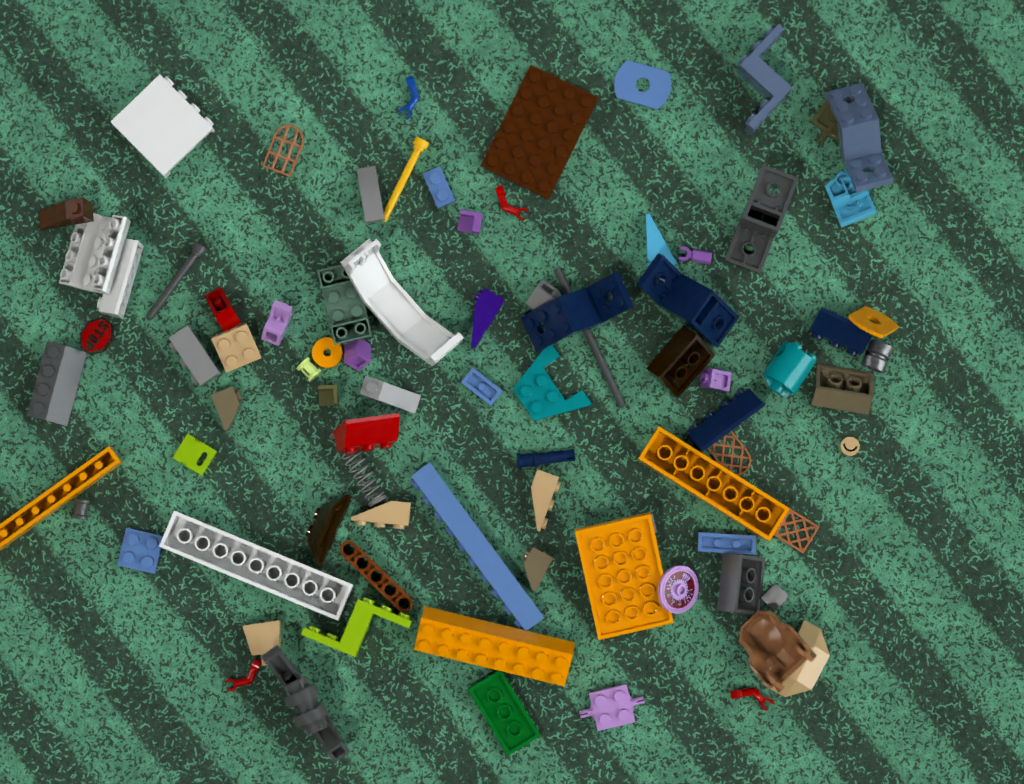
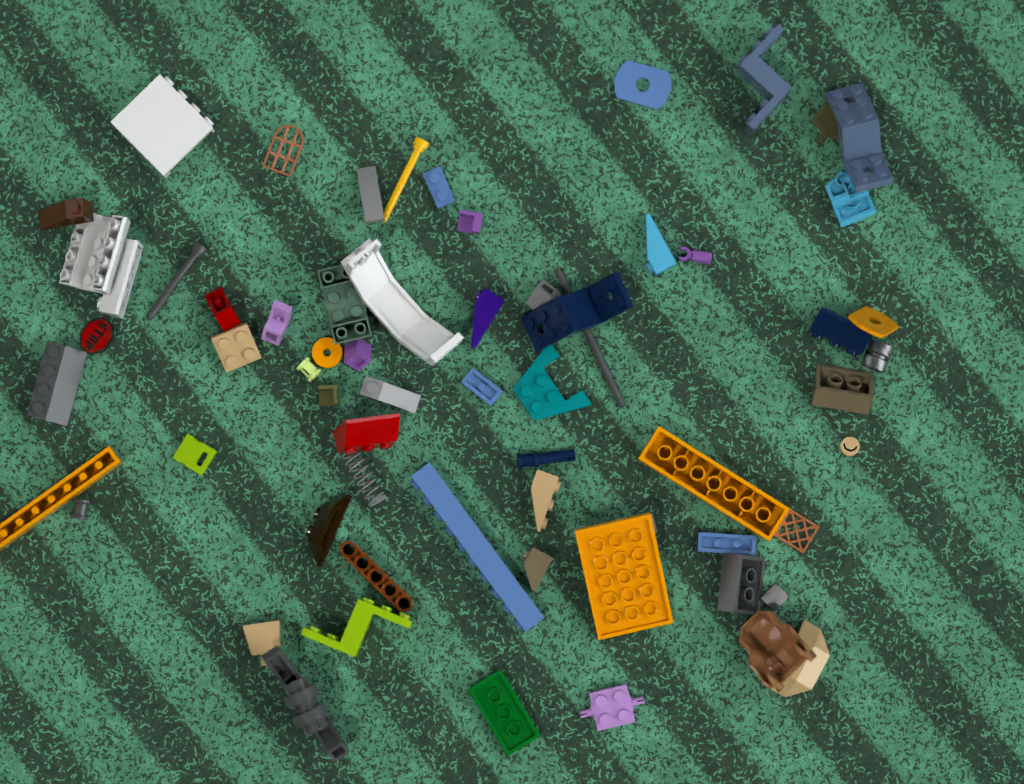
medium blue plate [117,528,163,574] -> none
white brick [159,511,354,621] -> none
light grey brick [169,325,221,387] -> none
dark tan slope [211,386,243,432] -> none
red arm [225,659,262,692] -> none
tan slope [351,501,411,530] -> none
blue arm [399,76,420,120] -> none
light orange brick [414,606,575,687] -> none
reddish brown plate [480,65,599,200] -> none
red arm [495,186,528,221] -> none
dark blue bracket [636,253,739,348] -> none
dark brown slope [646,326,715,398] -> none
lavender shield [658,565,699,614] -> none
dark blue slope [686,389,765,453] -> none
medium lavender bracket [700,369,732,392] -> none
nougat window [707,430,751,476] -> none
dark grey bracket [724,164,799,275] -> none
red arm [730,687,774,711] -> none
teal cylinder [762,340,817,395] -> none

